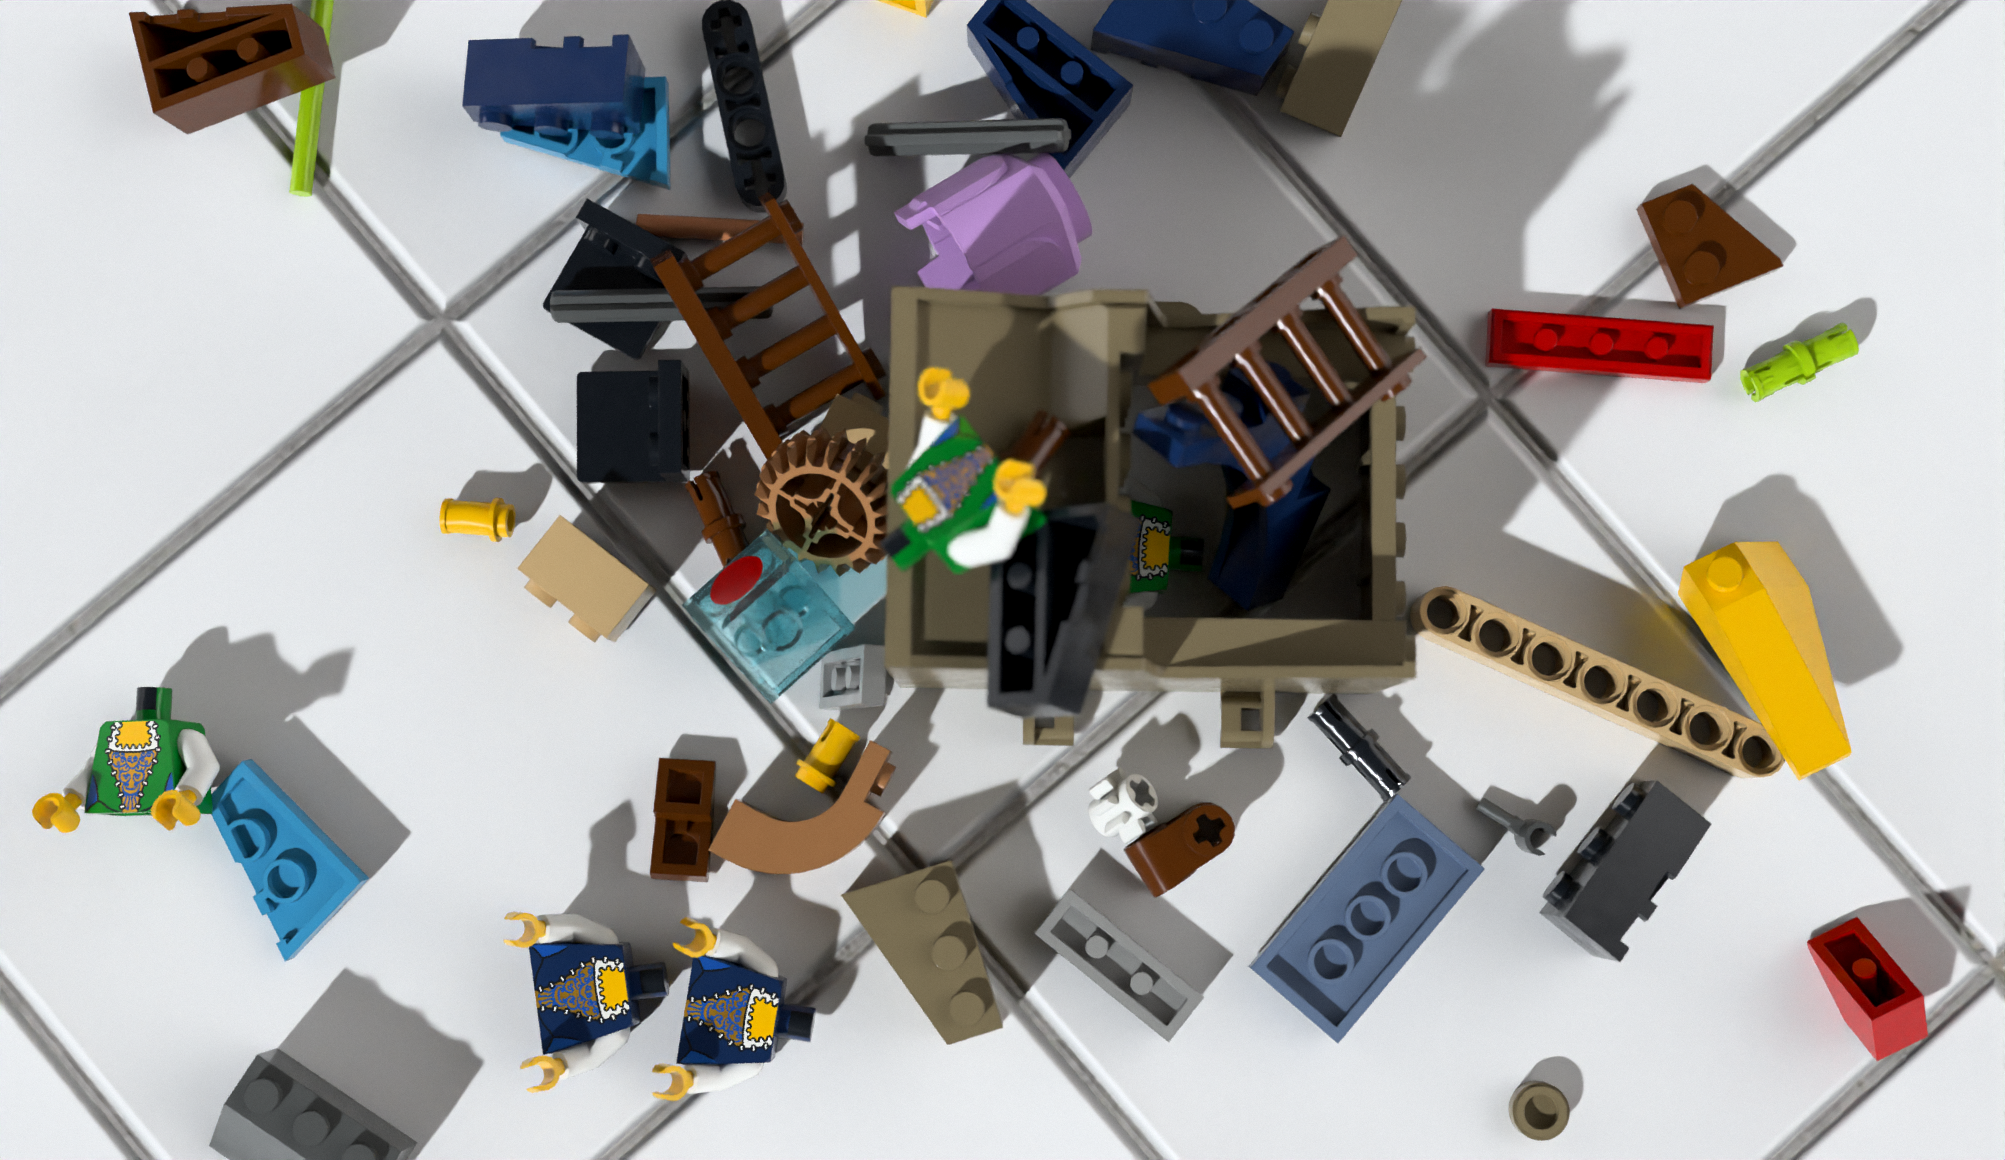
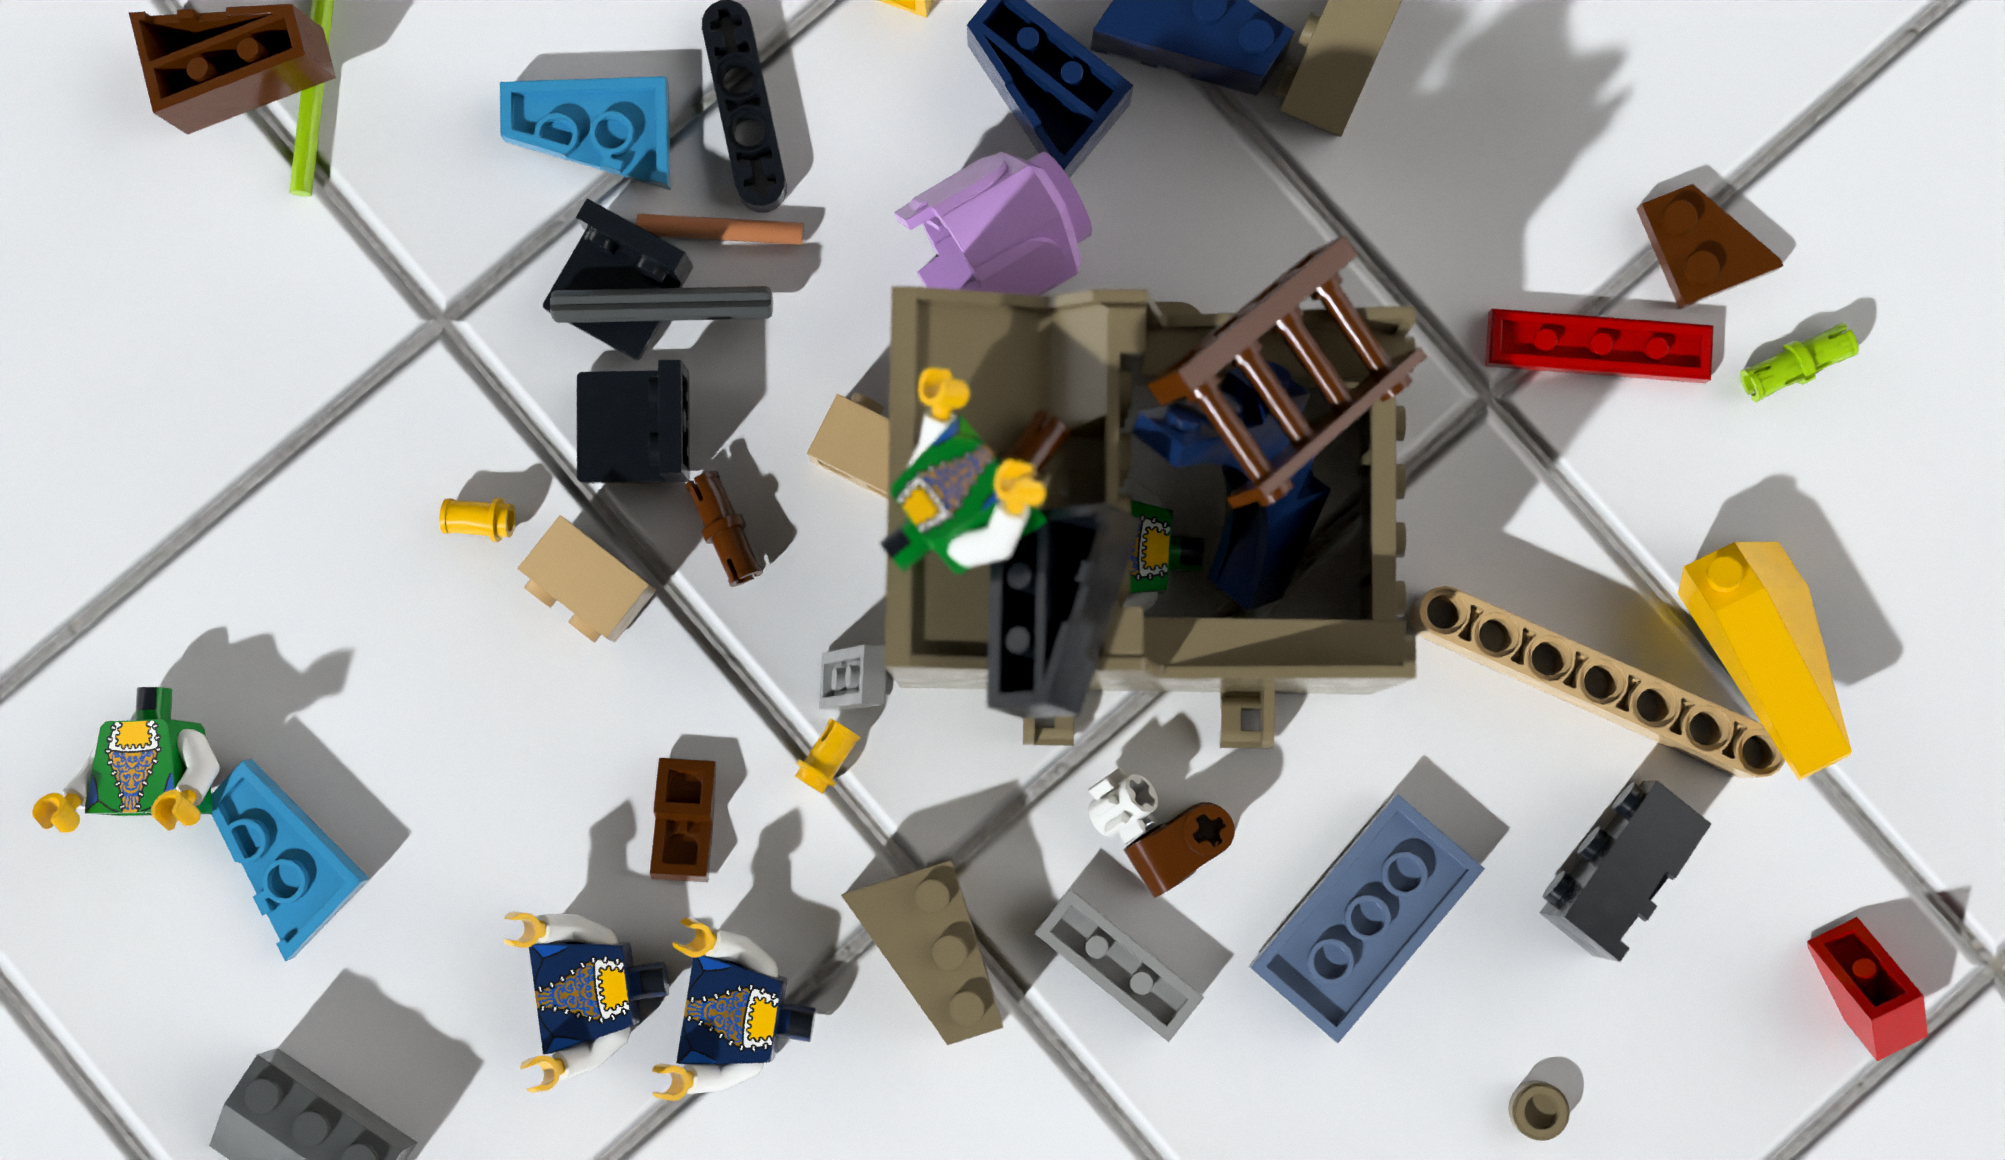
dark blue wedge [462,34,645,140] -> none
reddish brown fence [650,192,886,459] -> none
clear light blue brick [682,529,856,704] -> none
medium nougat arch [708,740,896,874] -> none
medium nougat gear [754,426,888,577] -> none
dark grey axle [864,118,1071,157] -> none
black pin [1307,694,1411,801] -> none
dark grey hand [1475,797,1557,856] -> none

